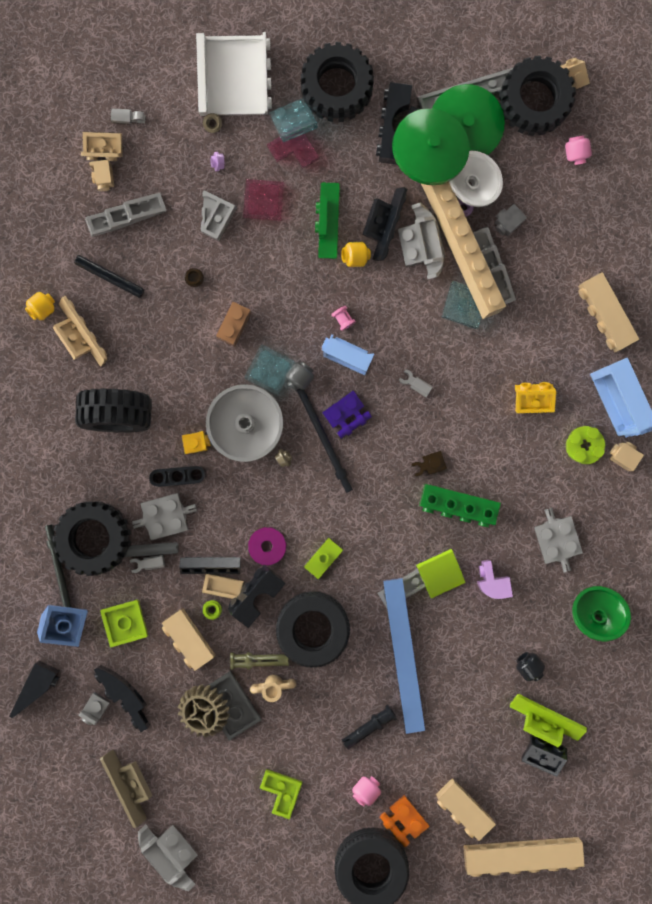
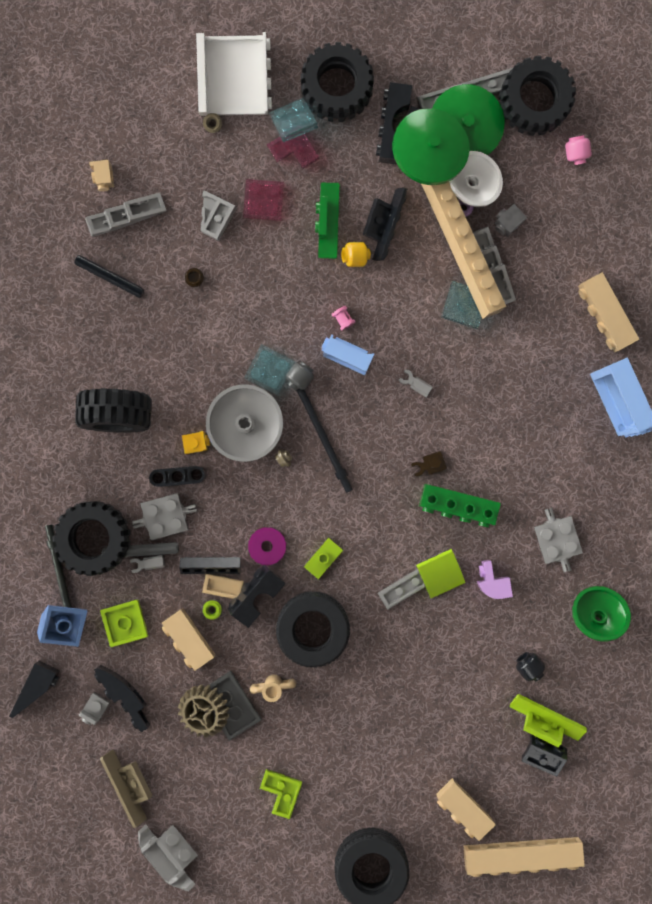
yellow head [25,292,55,321] -> none
tan bracket [53,296,107,367] -> none
tan bracket [81,132,123,161] -> none
light grey bar [111,109,146,124] -> none
lavender plate [211,152,224,171] -> none
medium nougat brick [216,302,251,347] -> none
olive pin [230,652,289,670] -> none
dark purple plate [322,391,372,439] -> none
black pin [342,704,397,750] -> none
bright pink head [352,776,381,807] -> none
orange plate [380,795,430,847] -> none
medium blue tile [383,578,425,734] -> none
light grey plate [398,202,446,279] -> none
yellow bracket [515,382,556,413] -> none
tan bracket [561,58,590,89] -> none
lime plate [566,426,605,464] -> none
tan brick [610,442,644,471] -> none

